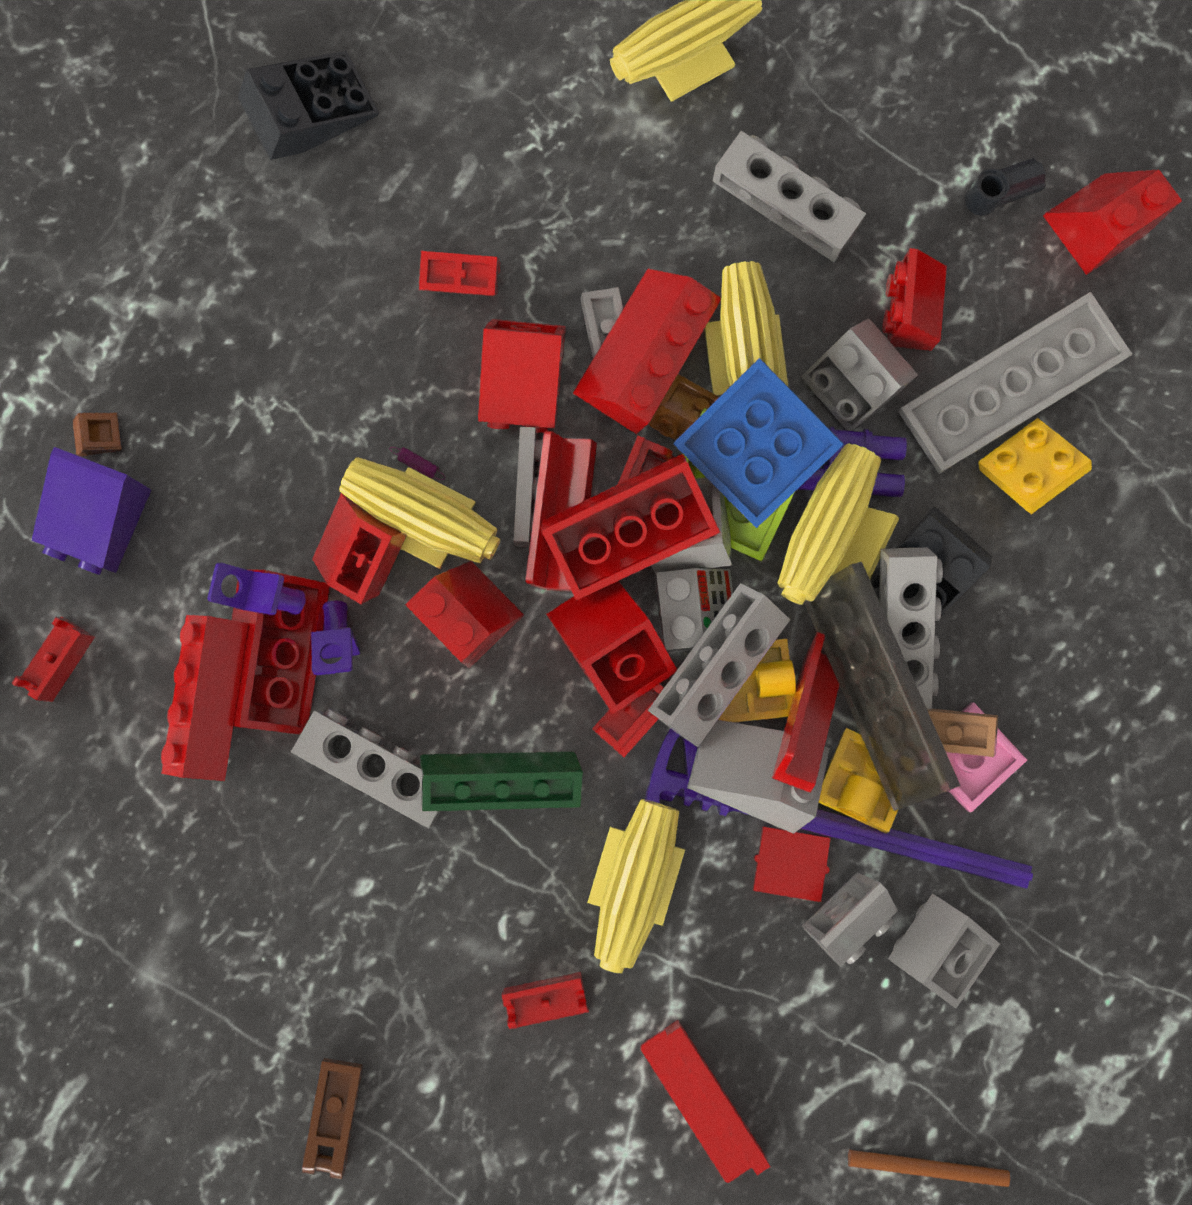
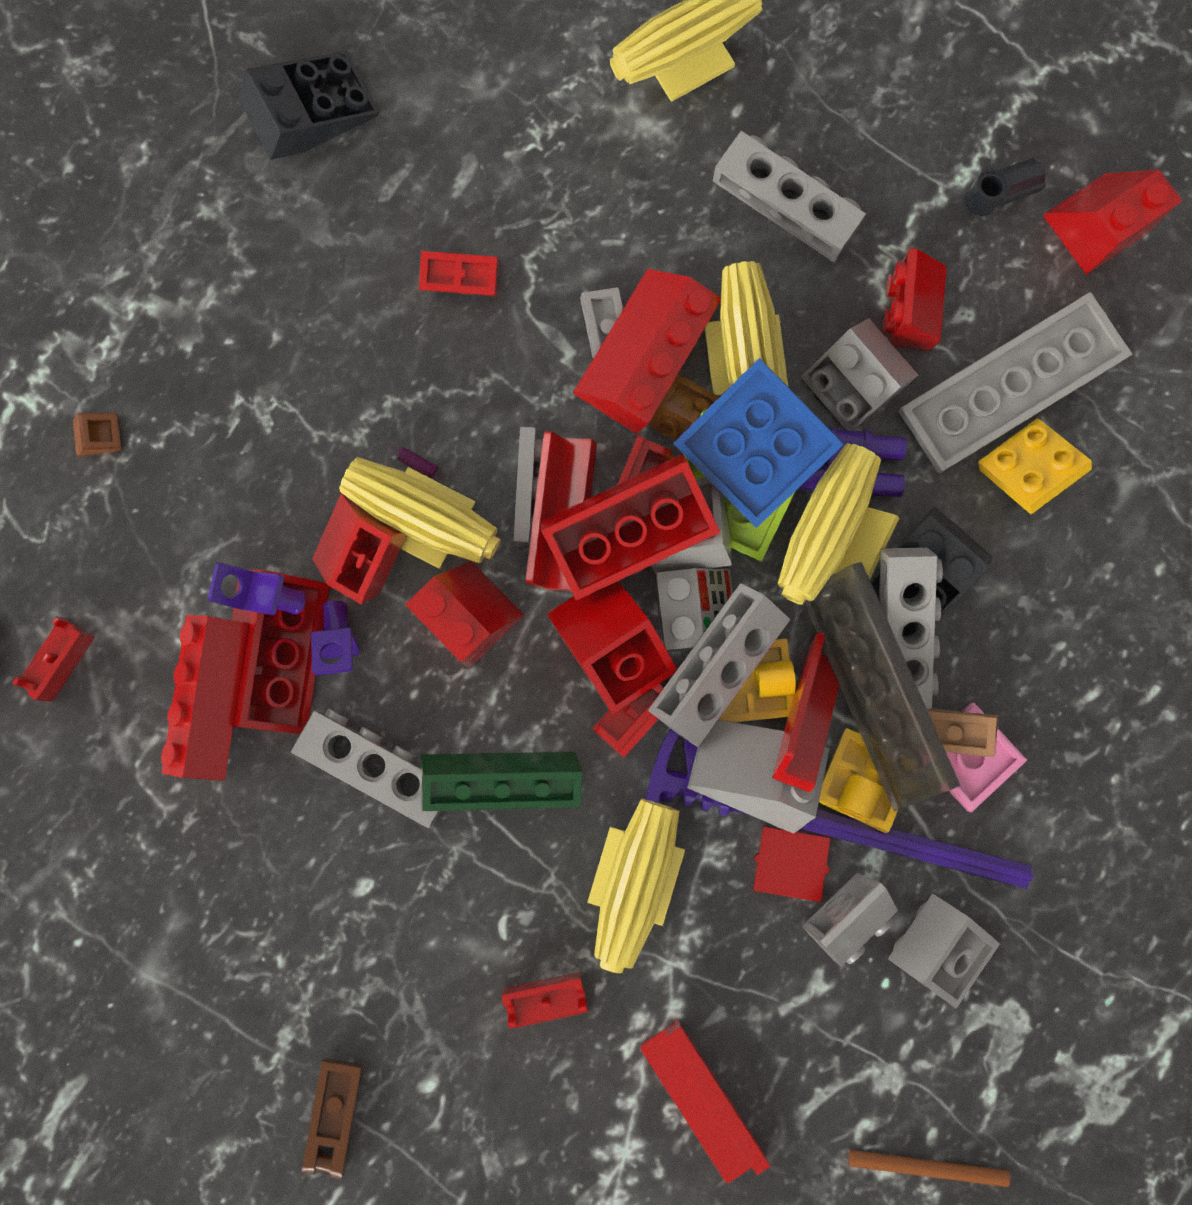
dark purple slope [31,447,151,575] -> none
red slope [478,319,566,433] -> none

